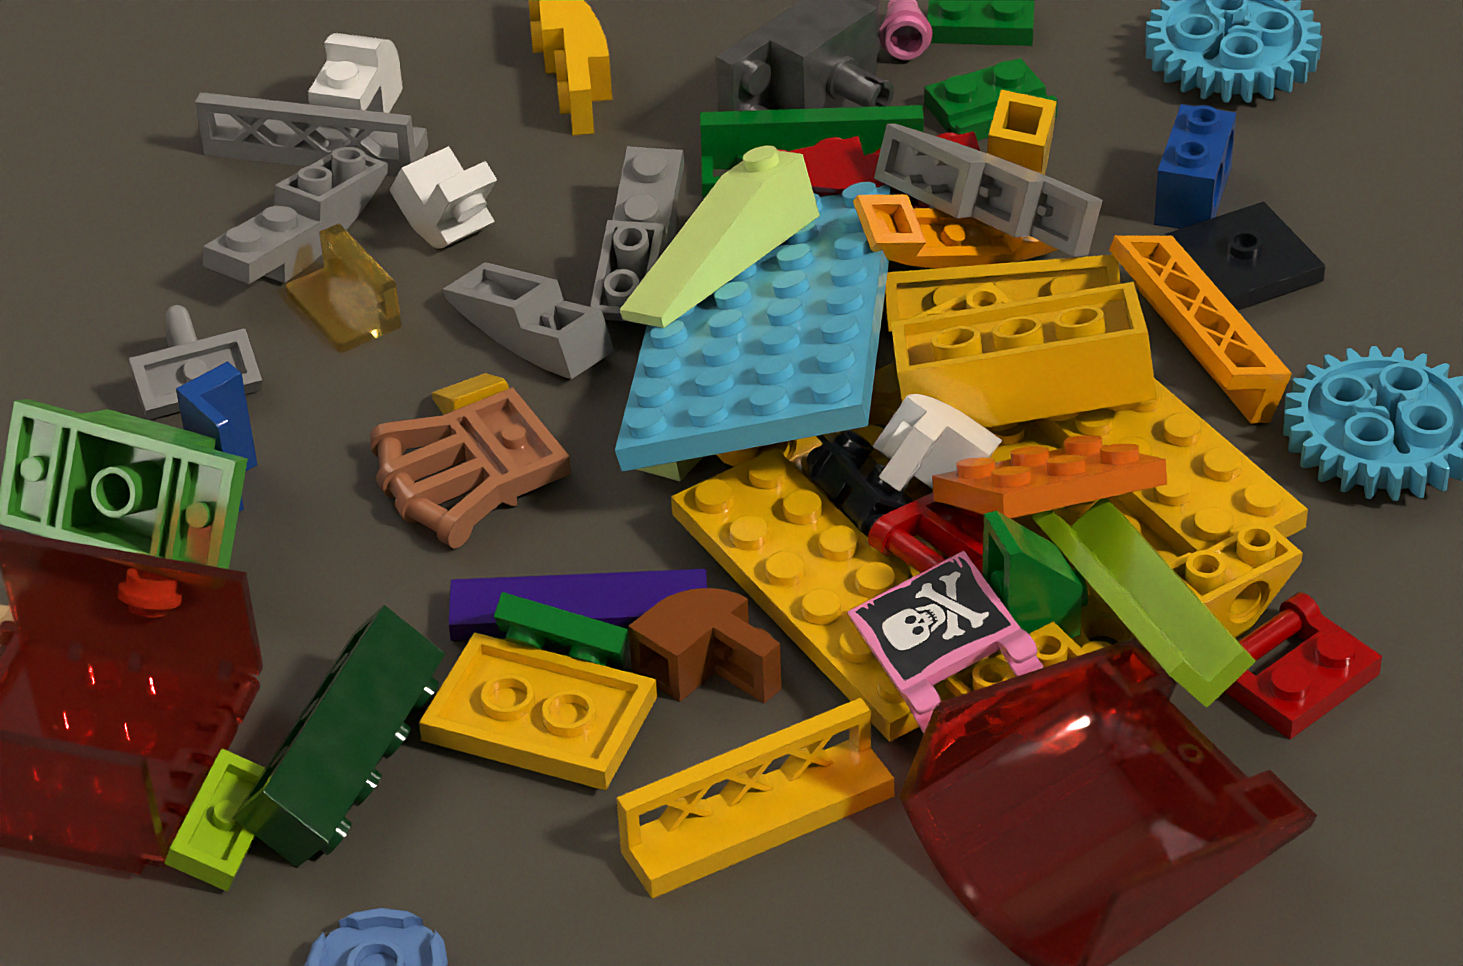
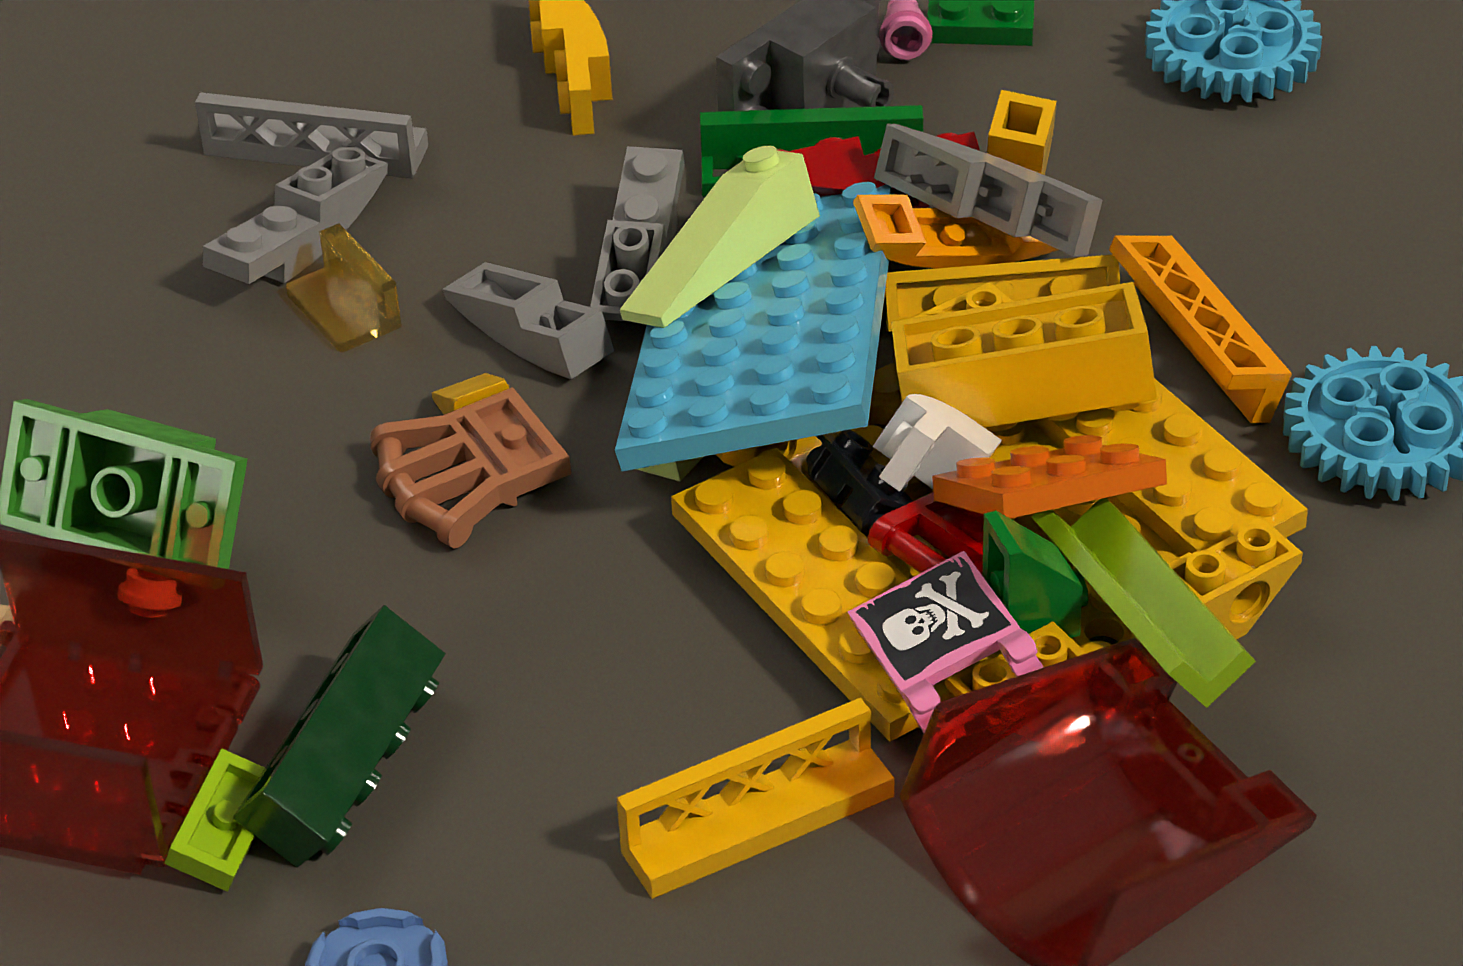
light grey plate [129,305,262,420] -> none
blue panel [176,361,258,512] -> none
white brick [308,33,403,113] -> none
white brick [389,146,497,249] -> none
yellow plate [419,632,657,791] -> none
dark purple tile [448,569,707,641] -> none
green plate [494,592,630,667] -> none
dark orange brick [628,588,782,704] -> none
green plate [924,58,1058,141] -> none
blue brick [1154,104,1236,229] -> none
black plate [1165,201,1326,310] -> none
red plate [1224,592,1382,740] -> none

